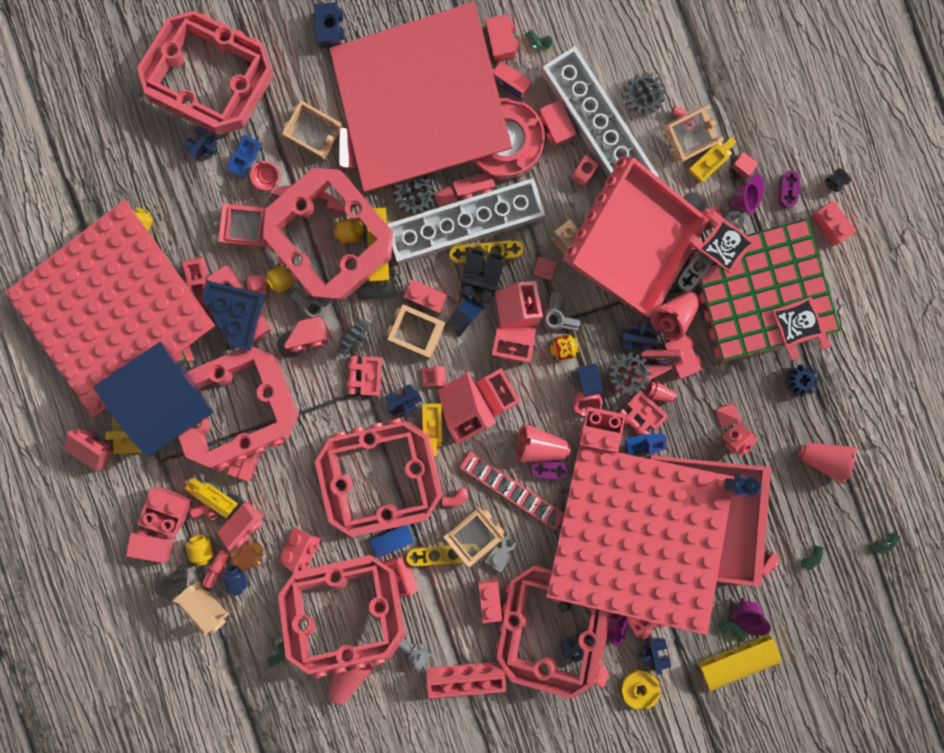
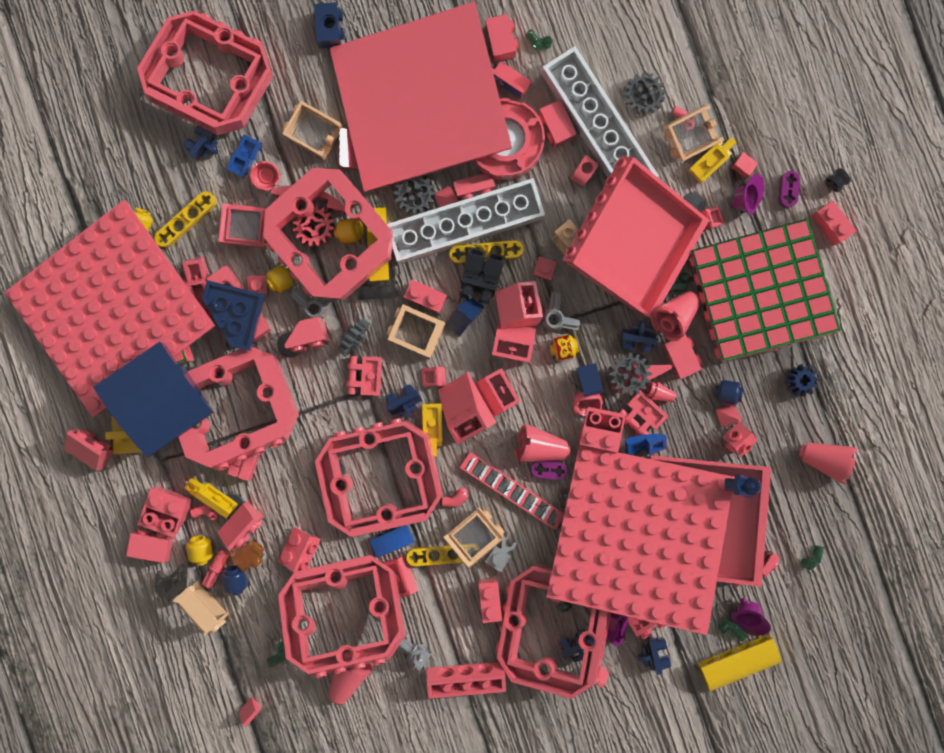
yellow plate [620,668,660,710] -> none
slope [641,350,684,365] -> none
dark grey beam [678,211,744,292] -> none
flag [688,210,755,273] -> none
flag [772,297,831,360] -> none
clear green arm [872,532,901,554] -> none
none -> yellow beam [155,191,217,248]
none -> coral slope [239,698,262,727]
none -> coral gear [293,205,335,247]
none -> dark blue head [714,380,744,406]

